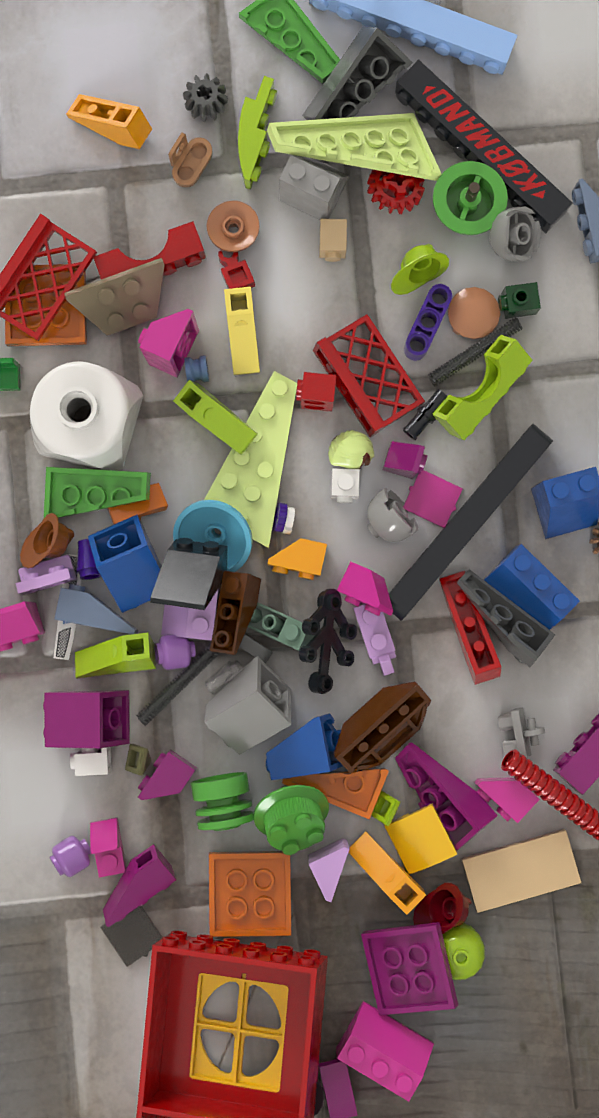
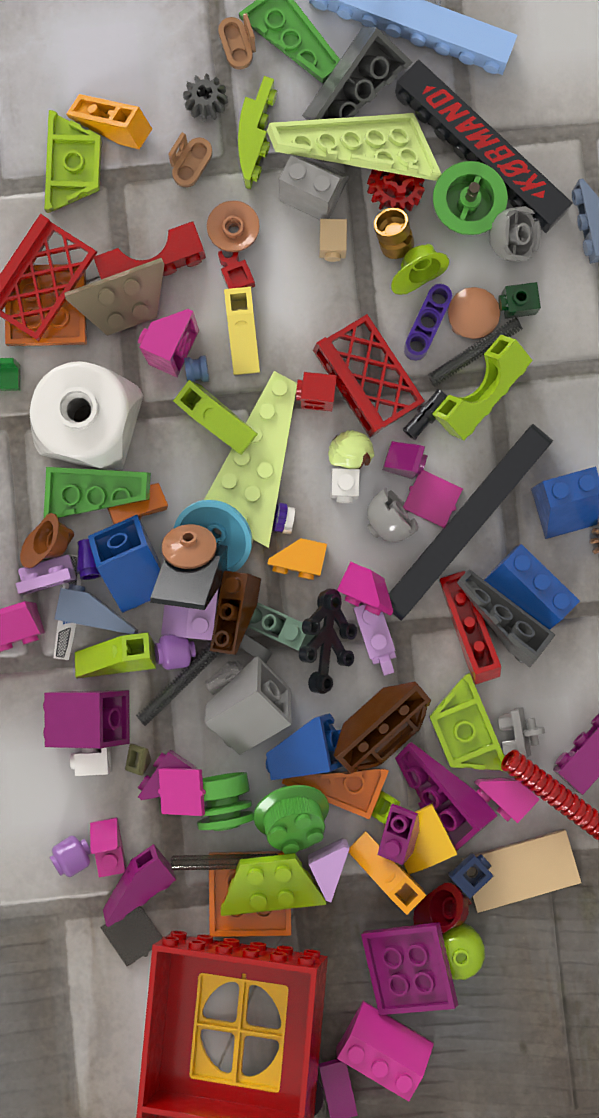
none -> lime wing [44,110,102,213]
none -> dark pink piece [158,768,206,816]
none -> nougat dish [162,524,217,569]
none -> clear smoke axle [171,853,278,871]
none -> medium nougat bracket [218,13,256,70]
none -> lime wing [221,853,326,916]
none -> pearl gold wheel [374,208,414,259]
none -> magenta slope [377,804,419,865]
none -> lime wing [429,673,507,772]
none -> dark blue brick [448,852,494,899]

